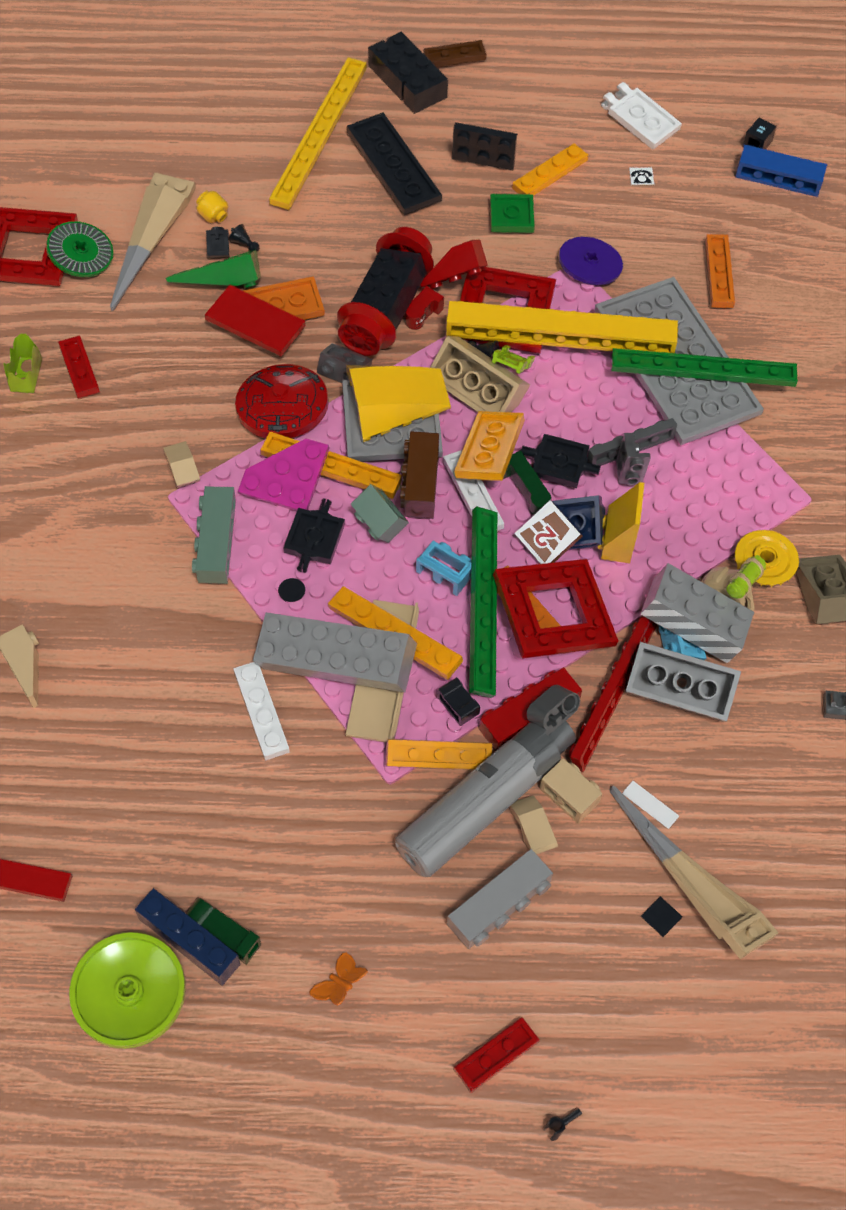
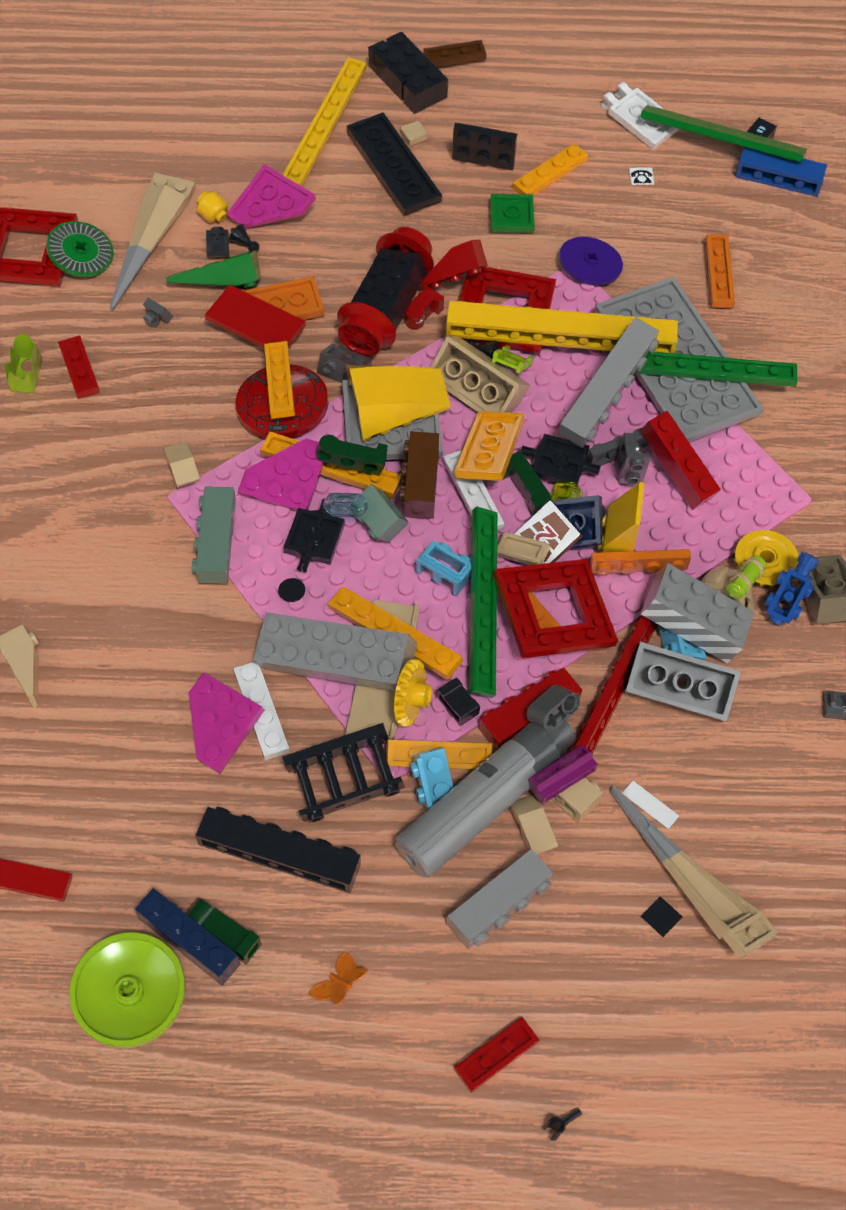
none -> dark grey tile [143,298,173,328]
none -> dark pink plate [189,672,265,774]
none -> black brick [195,807,361,894]
none -> dark pink plate [226,164,316,229]
none -> light orange plate [264,341,295,419]
none -> black fence [282,723,405,823]
none -> dark green leg [315,434,388,476]
none -> clear light blue plate [323,493,368,518]
none -> yellow gear [394,659,432,727]
none -> tan tile [400,120,428,146]
none -> medium azure bracket [410,747,453,809]
none -> tan tile [497,532,550,565]
none -> magenta piece [528,745,598,805]
none -> clear neon green slope [551,482,583,501]
none -> light grey brick [559,317,659,448]
none -> orange plate [589,549,691,575]
none -> red brick [640,410,721,510]
none -> green tile [641,105,807,162]
none -> blue brick [764,551,819,625]

